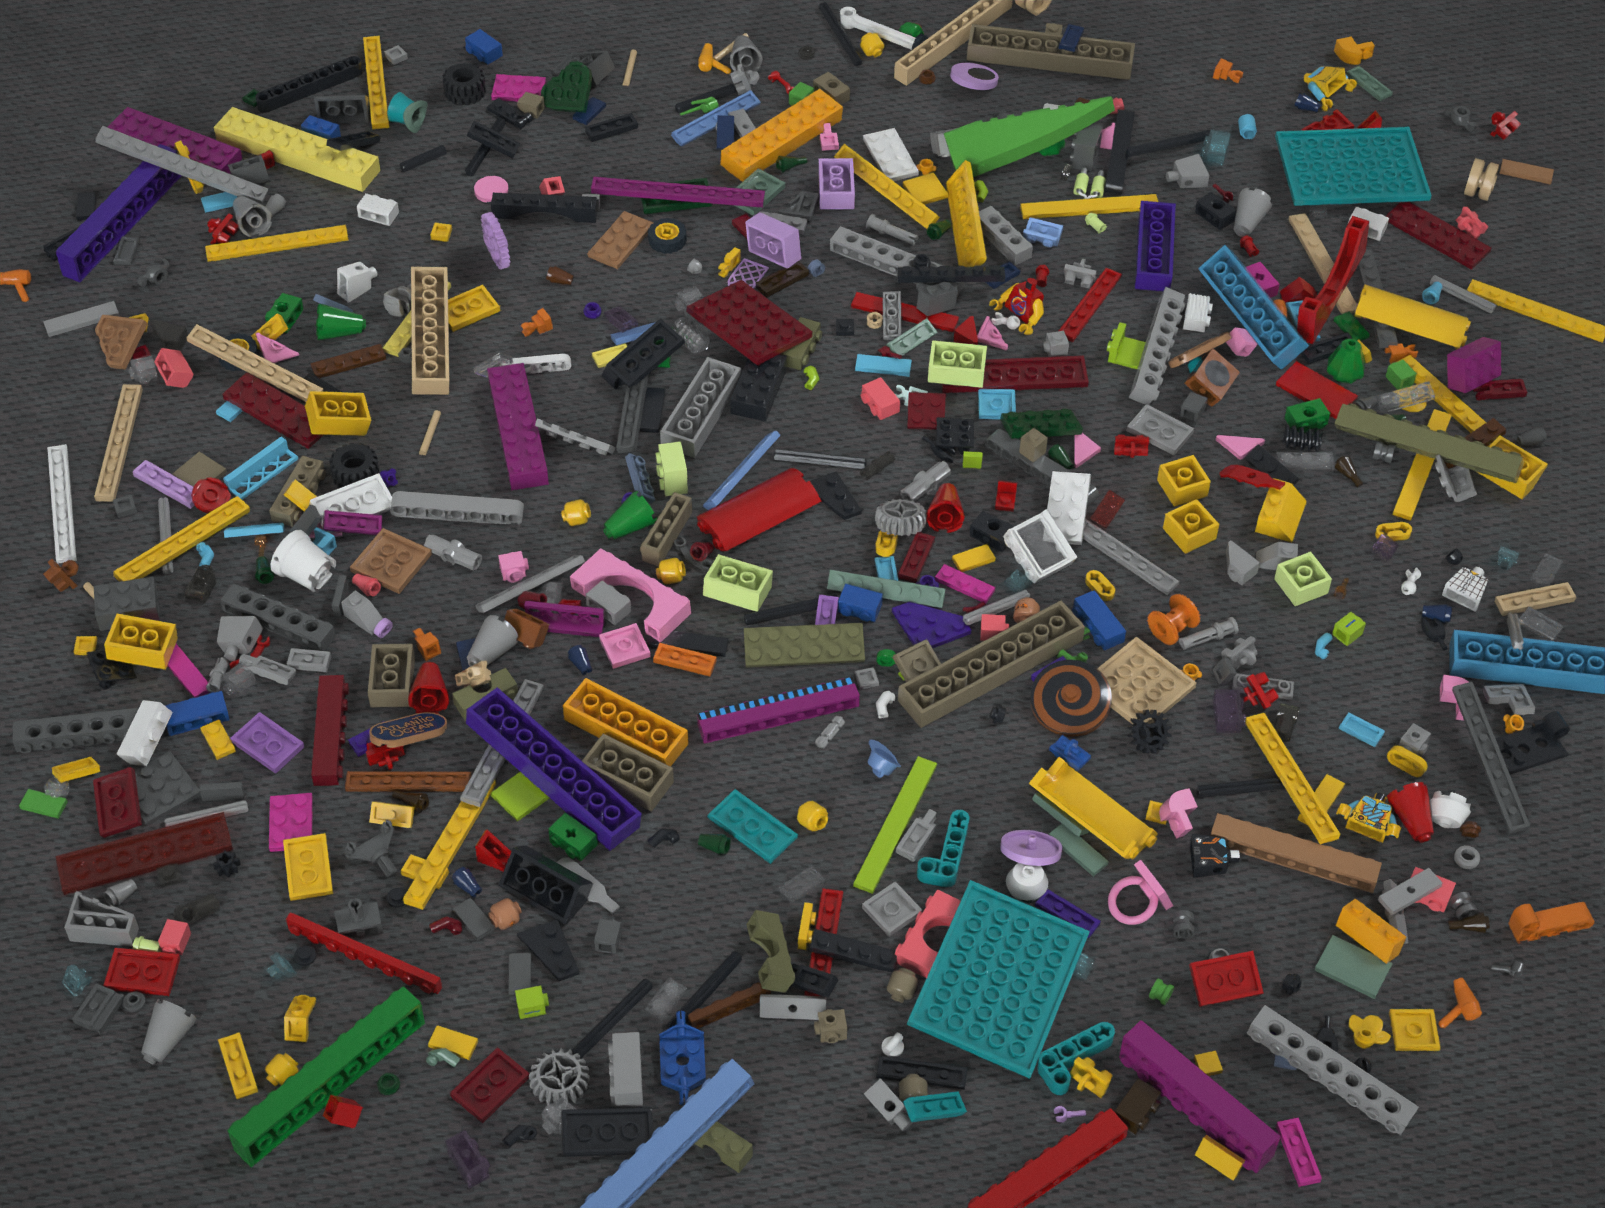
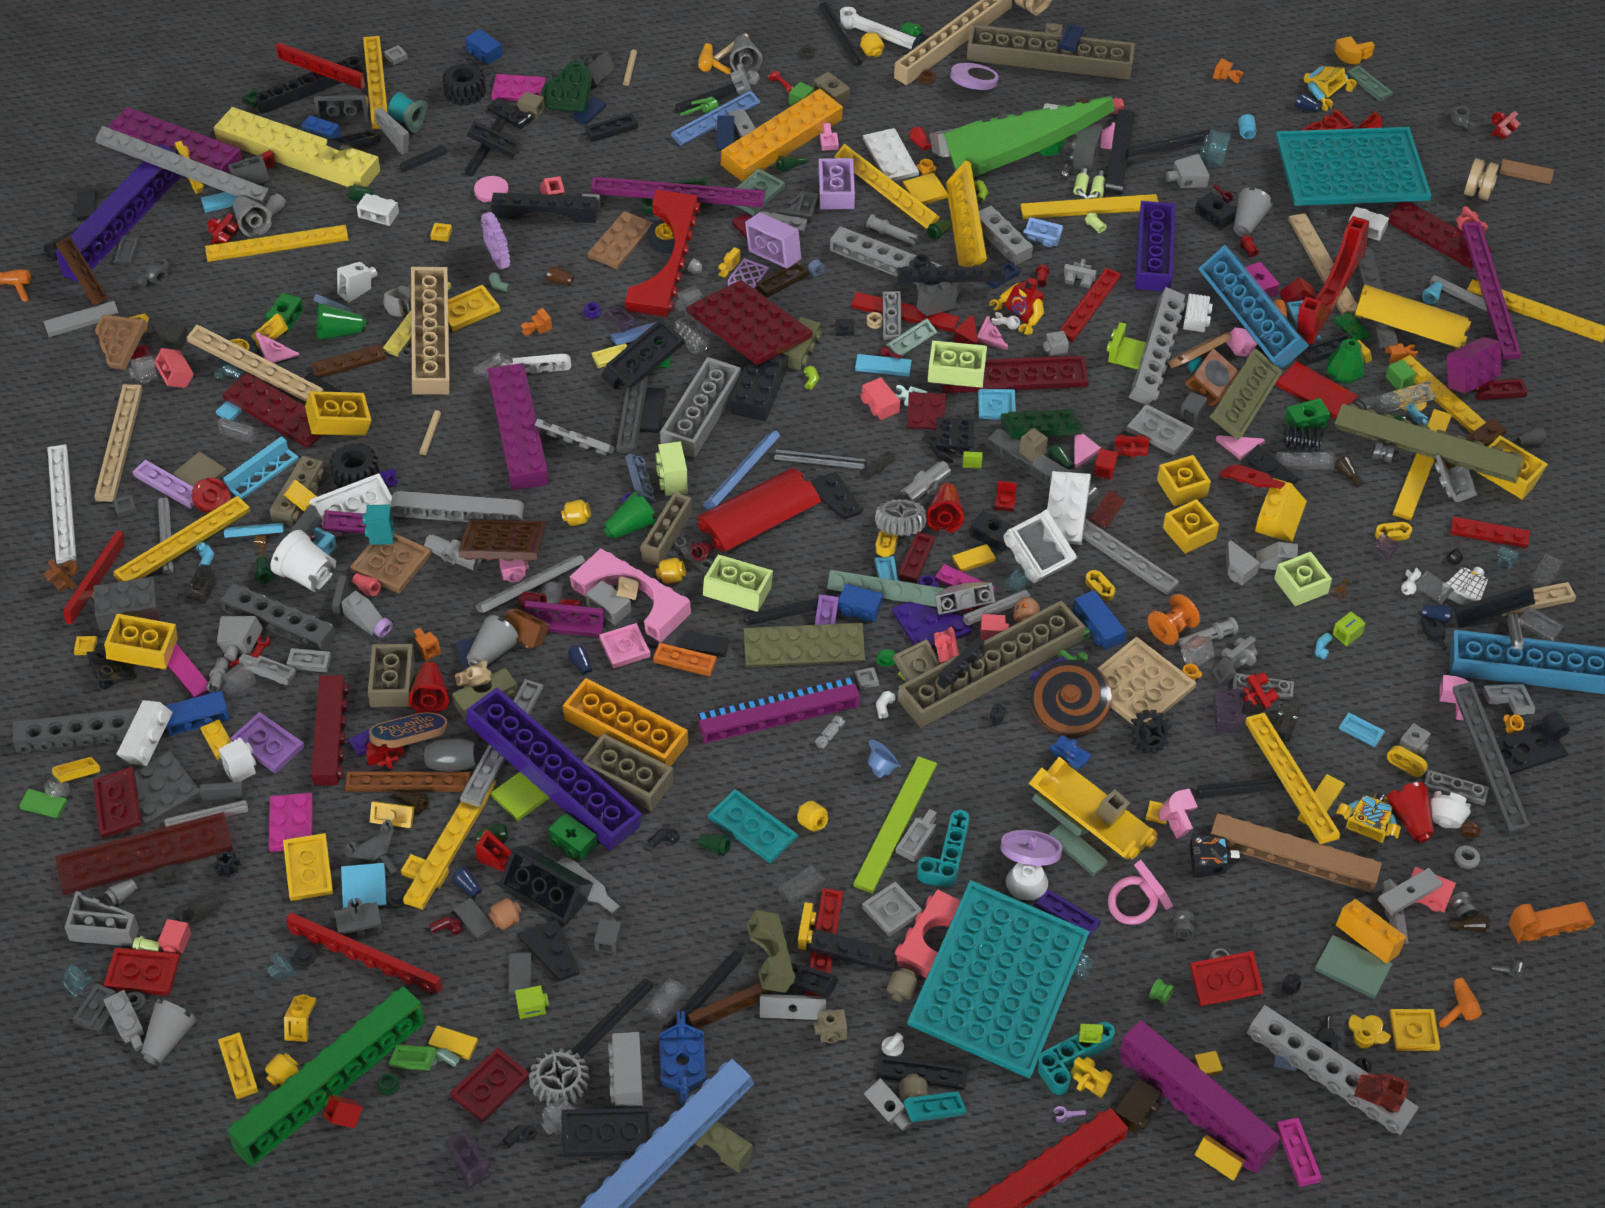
none -> reddish brown plate [55,236,108,306]
none -> red tile [63,530,125,625]
none -> light grey hinge [103,990,144,1051]
none -> clear light blue arm [214,364,243,380]
none -> clear tile [217,417,256,444]
none -> white brick [219,738,257,782]
none -> red tile [276,43,365,90]
none -> medium azure tile [341,863,387,908]
none -> dark green cone [349,184,374,201]
none -> teal brick [363,504,394,545]
none -> light grey wing [374,107,409,155]
none -> bright green tile [389,1045,437,1071]
none -> dark grey piece [424,738,478,772]
none -> reddish brown plate [458,519,546,562]
none -> dark green cone [476,823,508,843]
none -> sand green arm [489,272,510,292]
none -> tan bracket [616,577,639,600]
none -> red arch [625,189,700,317]
none -> red cone [909,126,931,151]
none -> coral hips [934,627,959,664]
none -> light grey slope [935,582,995,615]
none -> black plate [938,638,984,690]
none -> lime tile [1079,1024,1103,1043]
none -> red brick [1094,449,1118,480]
none -> dark tan brick [1095,789,1130,827]
none -> clear brick [1181,635,1215,667]
none -> olive plate [1209,348,1283,440]
none -> clear red slope [1354,1073,1410,1112]
none -> medium azure arm [1406,403,1429,426]
none -> clear tile [1416,571,1454,604]
none -> light grey tile [1424,770,1489,806]
none -> red plate [1450,516,1530,548]
none -> black plate [1454,584,1535,628]
none -> magenta plate [1462,222,1521,360]

